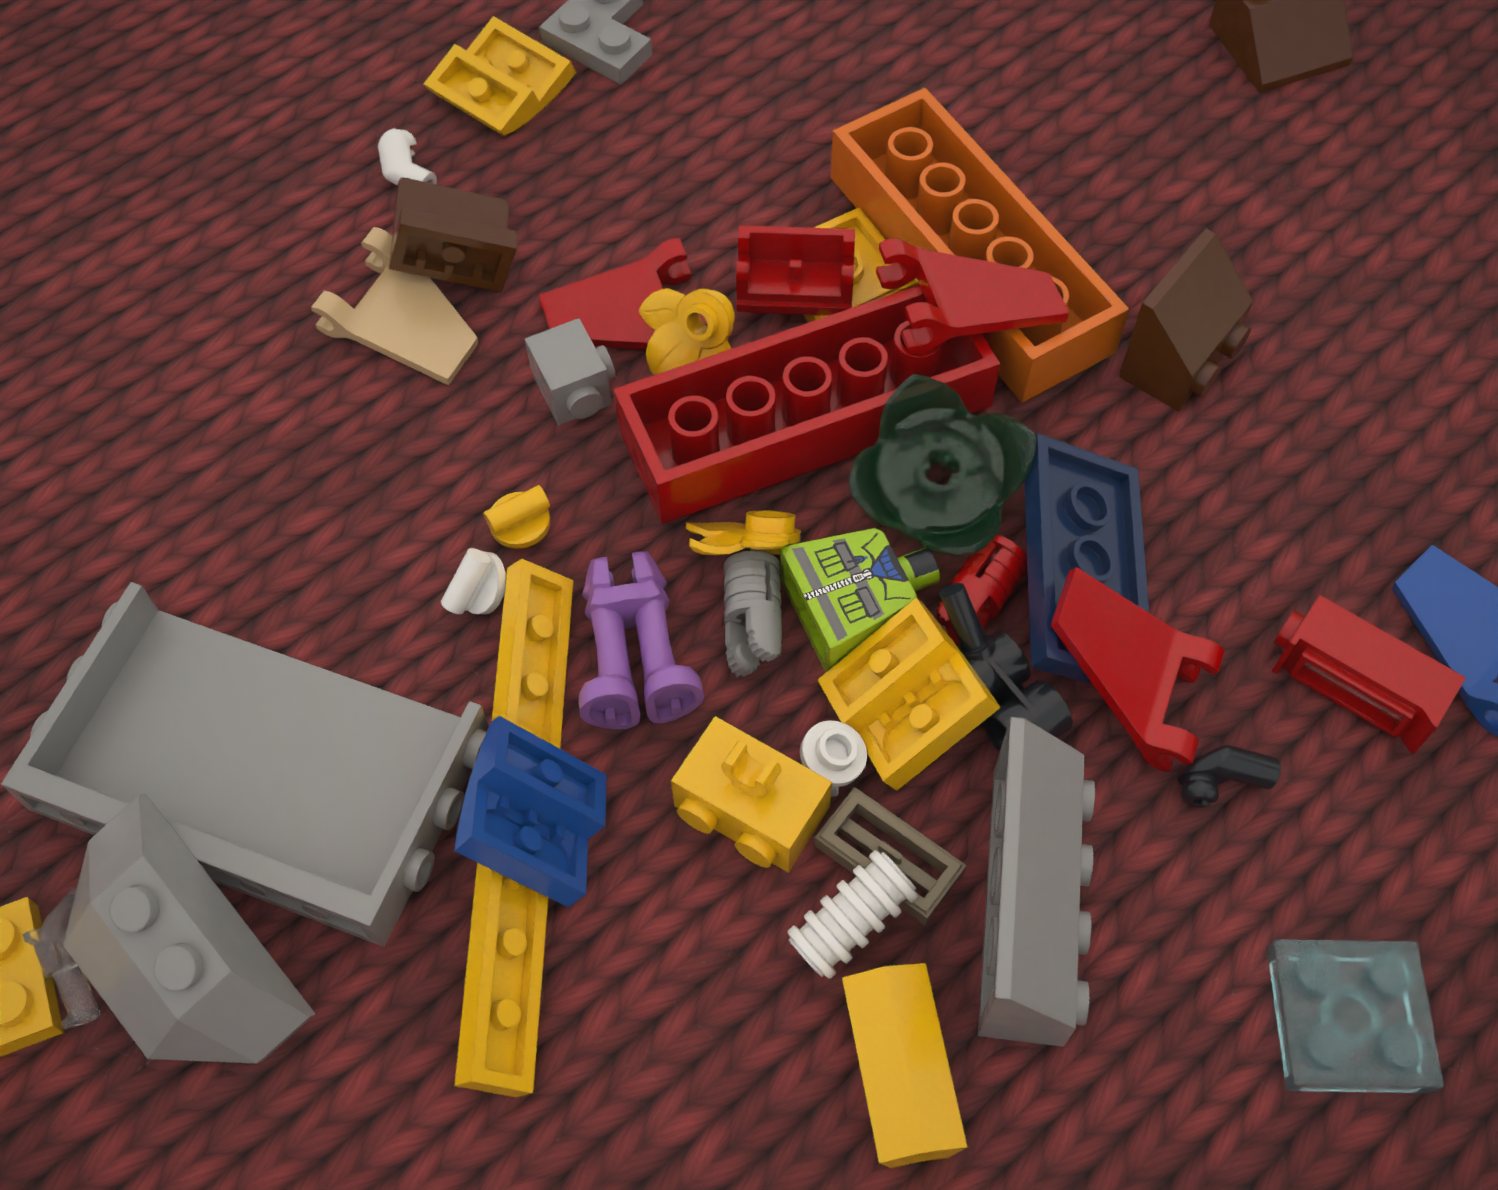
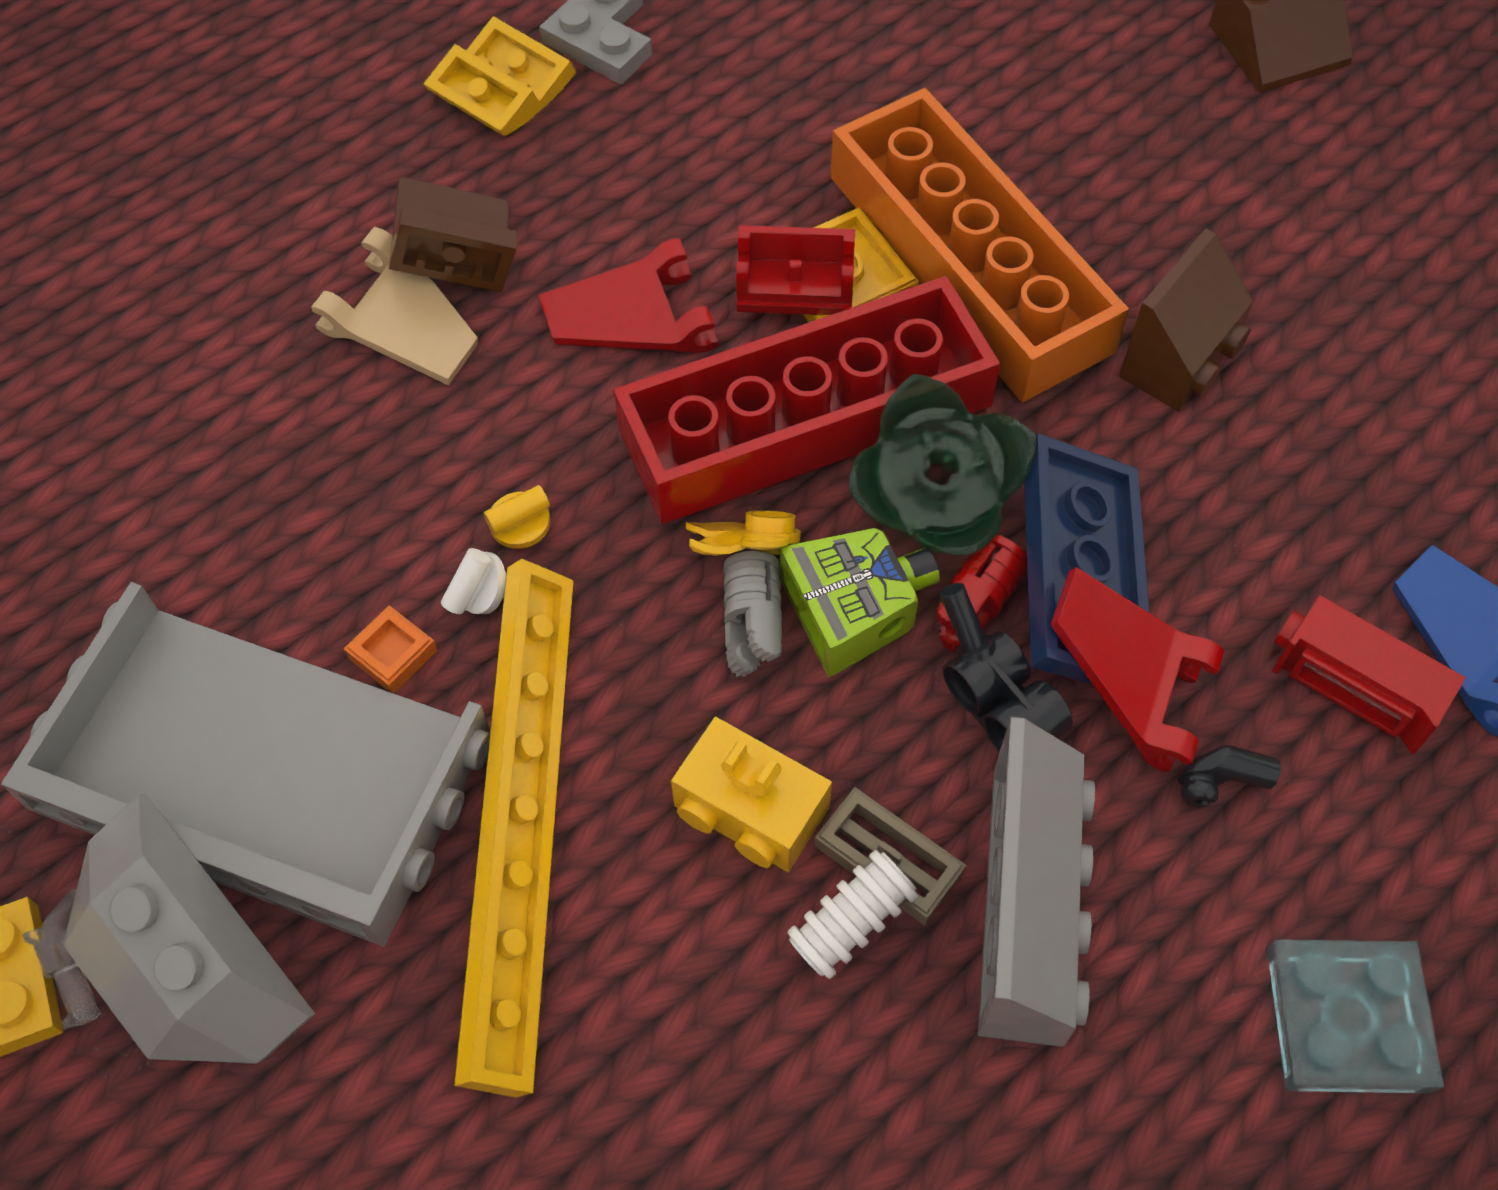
white arm [378,128,437,186] -> none
blue slope [454,716,606,907] -> none
light grey brick [525,318,616,425] -> none
medium lavender piece [578,551,704,729] -> none
yellow plate [638,288,735,375] -> none
white plate [800,721,867,797] -> none
yellow slope [818,598,1001,791] -> none
yellow piece [842,963,967,1168] -> none
red flag [876,238,1069,354] -> none
none -> orange tile [344,605,438,694]

